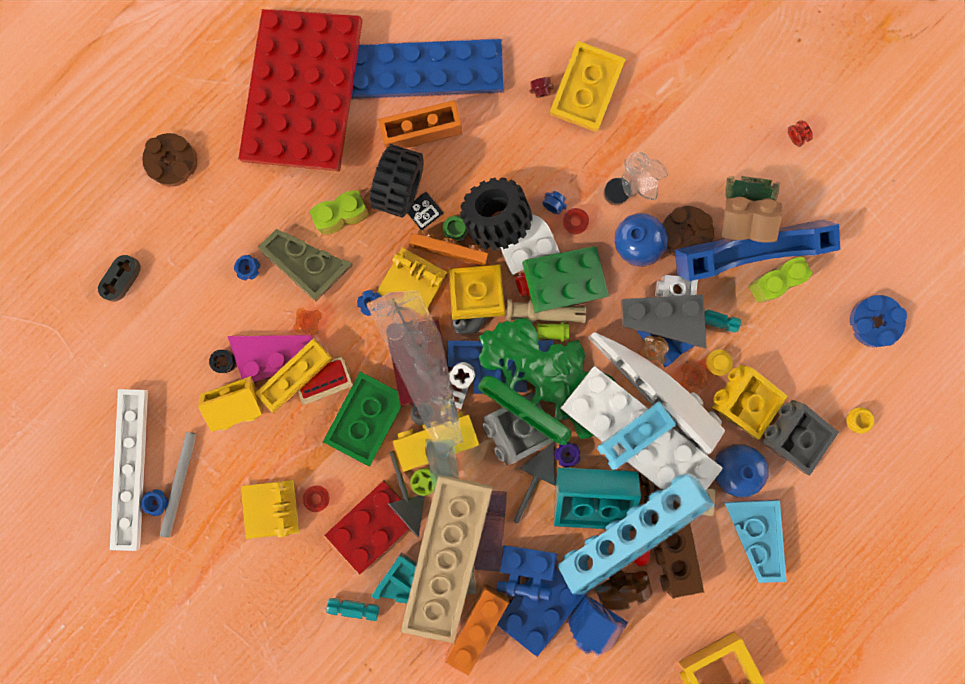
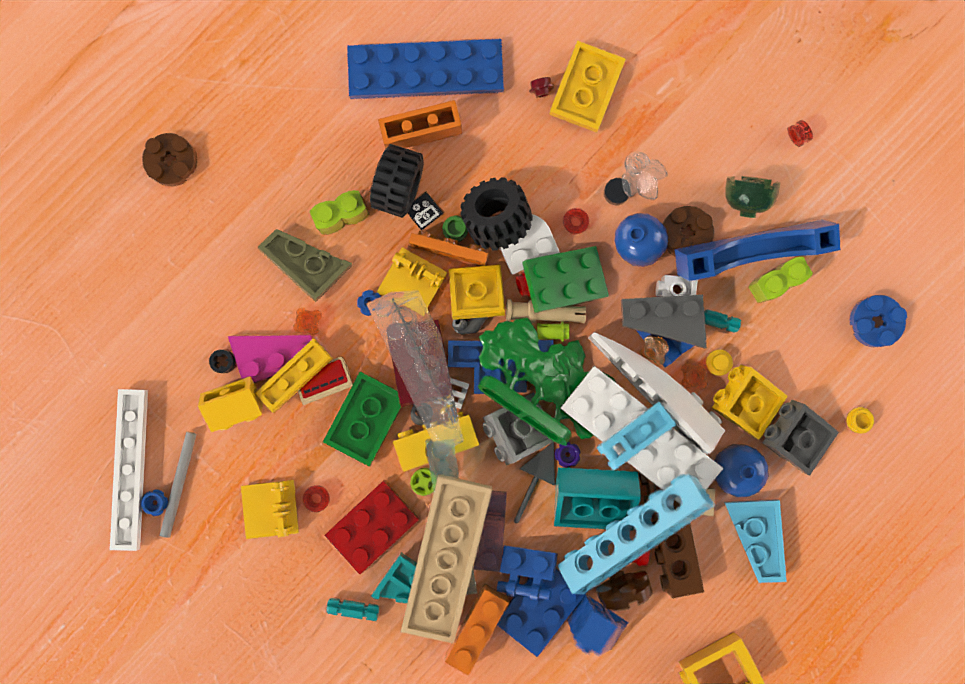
pearl dark grey beam [98,255,140,301] -> none
blue plate [234,255,260,281] -> none
red plate [238,9,363,172] -> none
dark grey piece [388,451,424,537] -> none
white bush [450,362,475,388] -> none
blue plate [542,191,567,215] -> none
medium nougat brick [722,197,782,242] -> none

